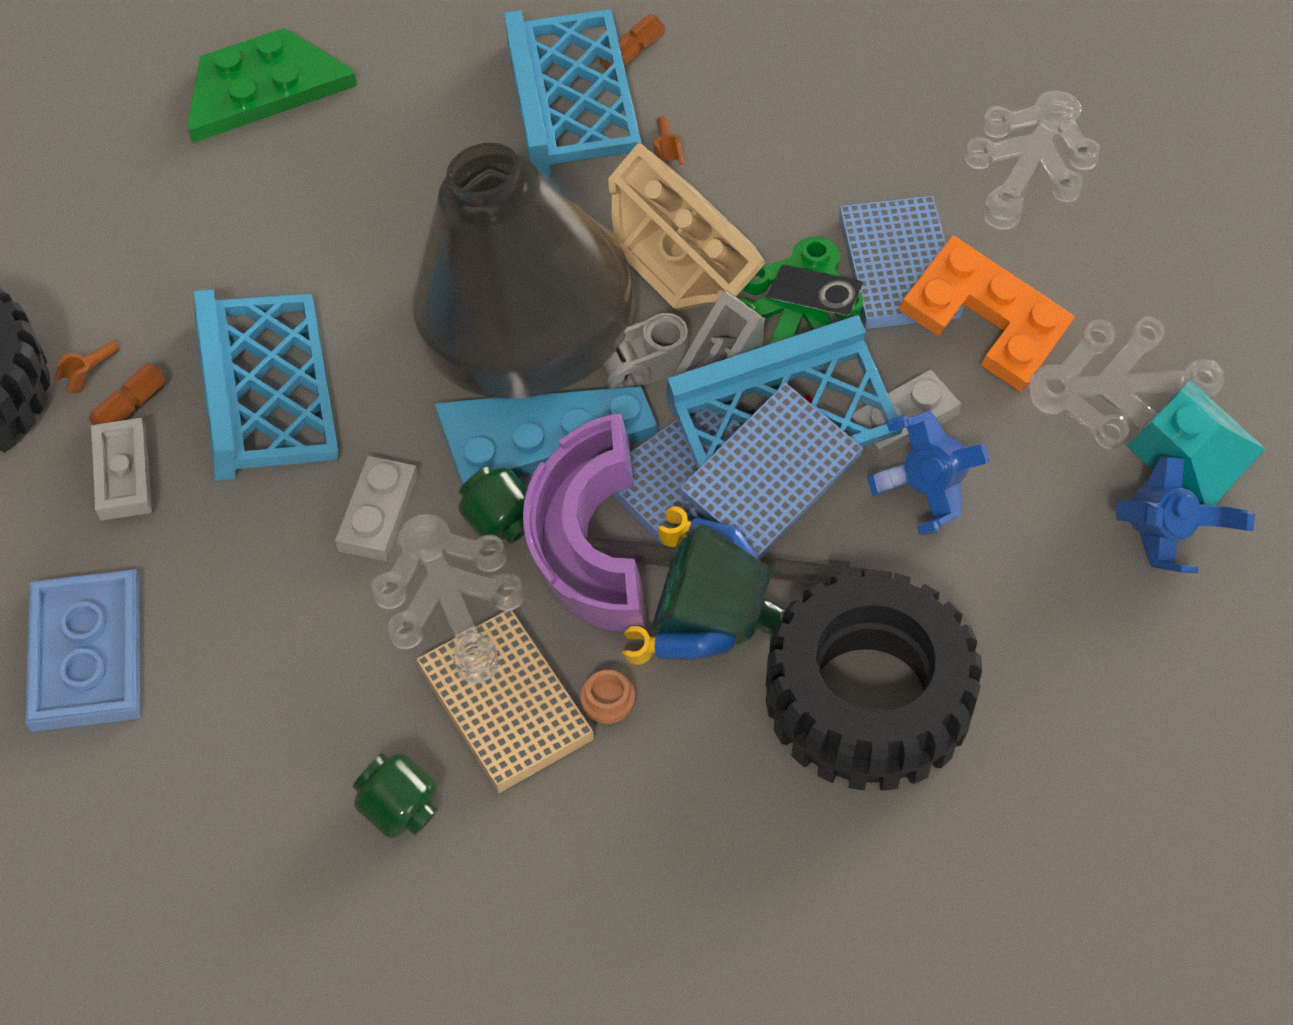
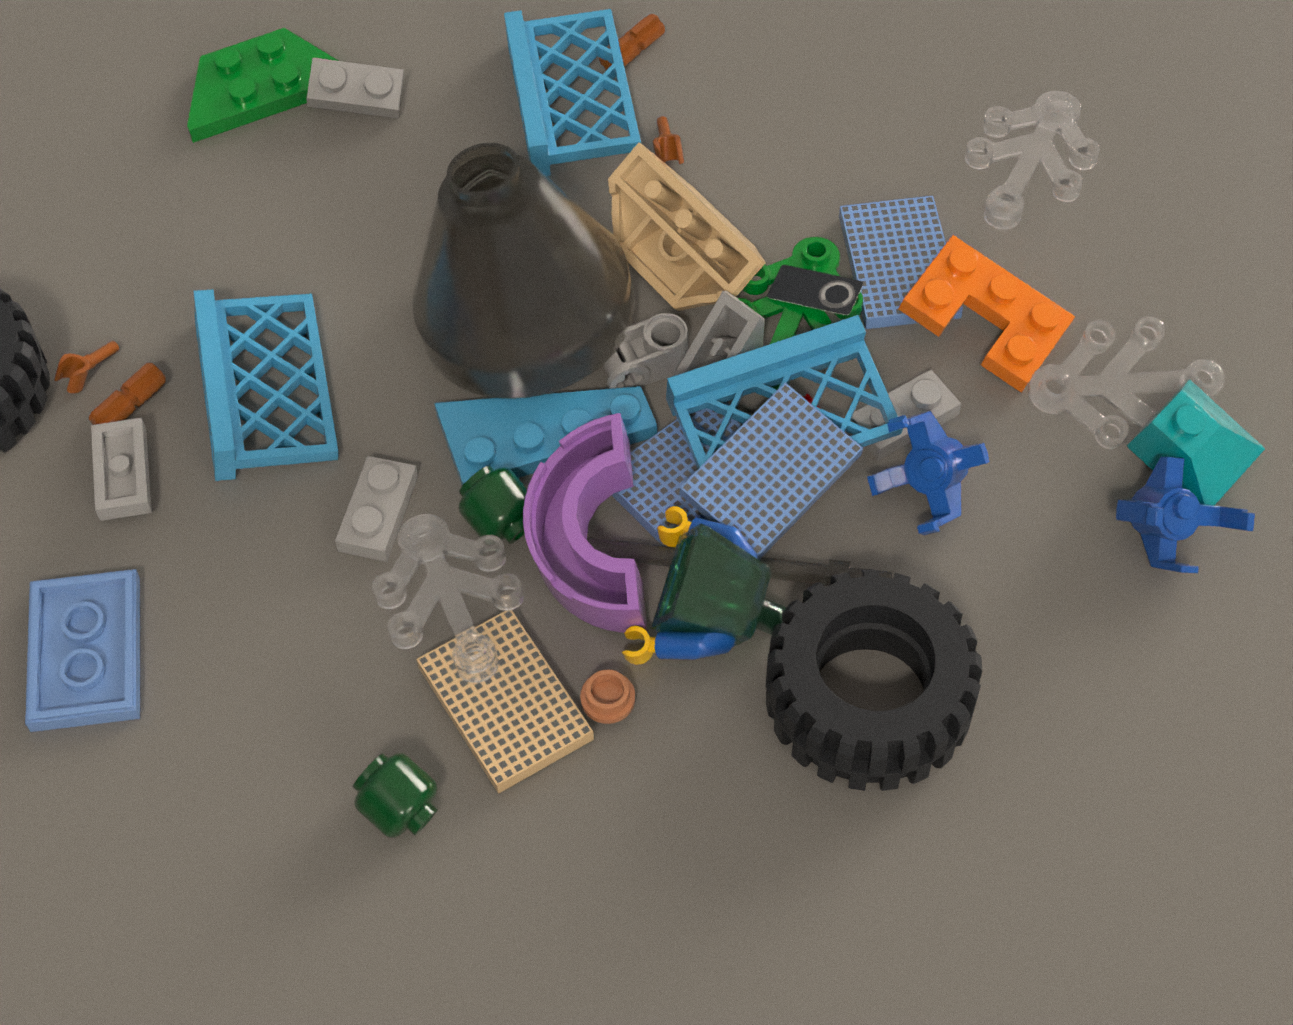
none -> light grey plate [307,58,404,118]

